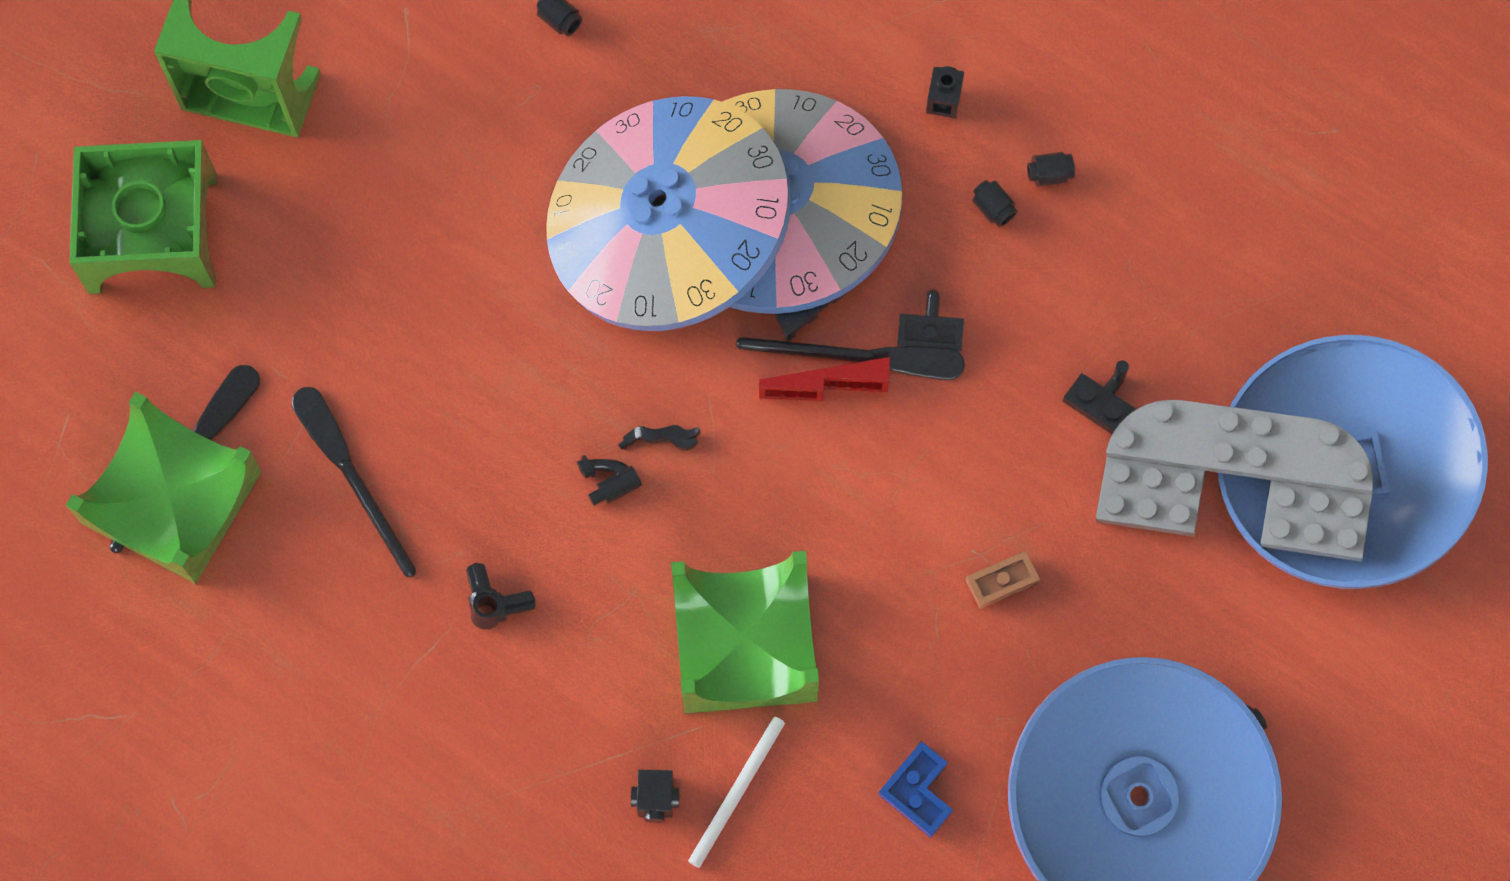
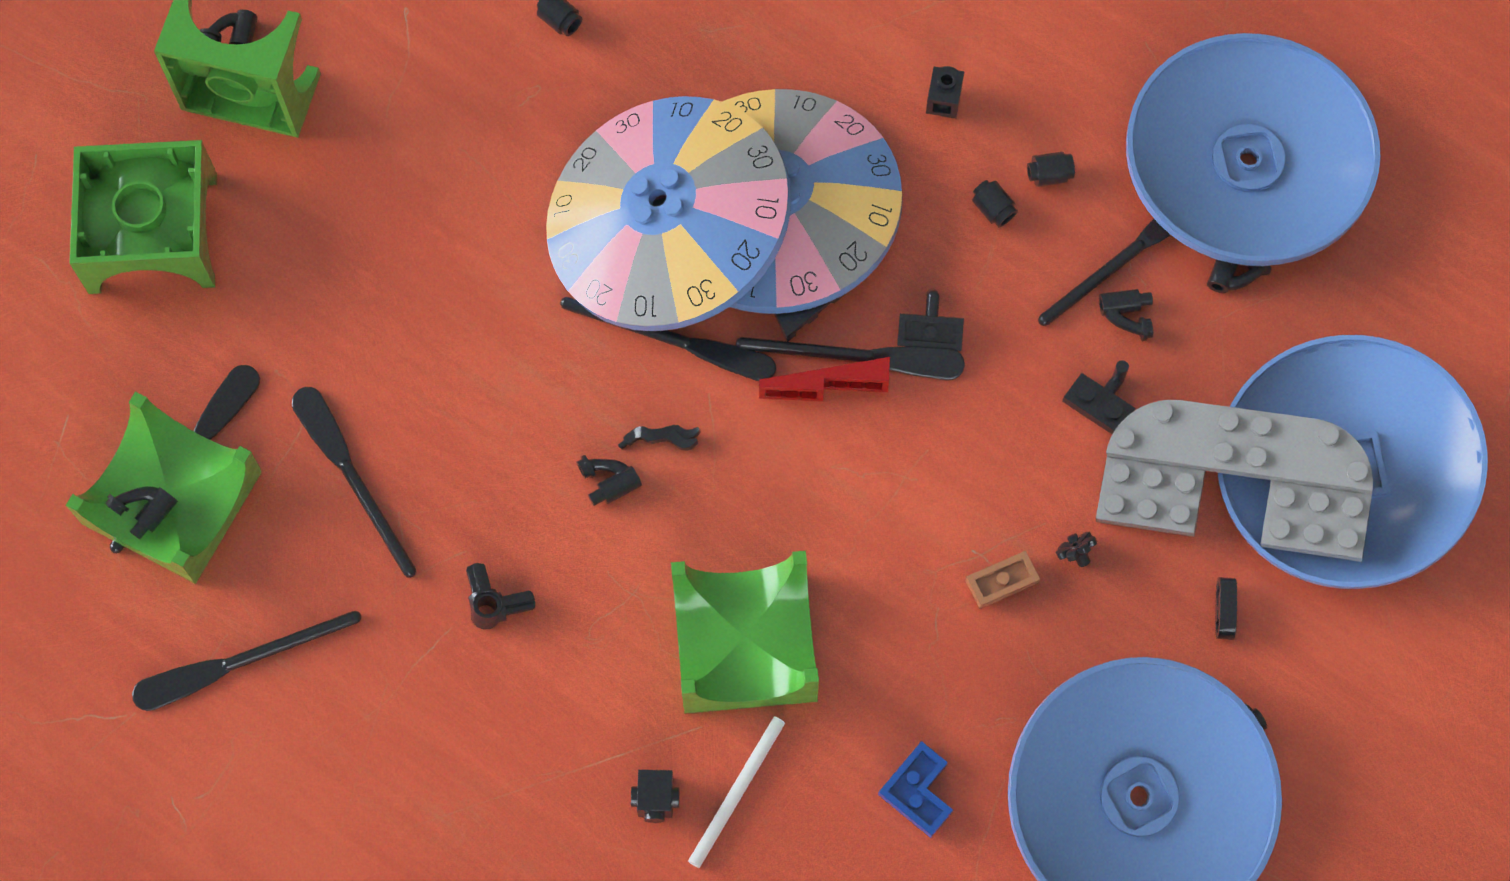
none -> black plant [105,486,178,539]
none -> black piece [132,611,361,711]
none -> black plant [200,10,258,45]
none -> black piece [560,297,776,381]
none -> black piece [1038,219,1171,326]
none -> black plant [1056,532,1097,567]
none -> black plant [1099,289,1153,341]
none -> medium blue dish [1126,33,1381,266]
none -> black plant [1207,259,1272,293]
none -> black beam [1215,577,1237,640]

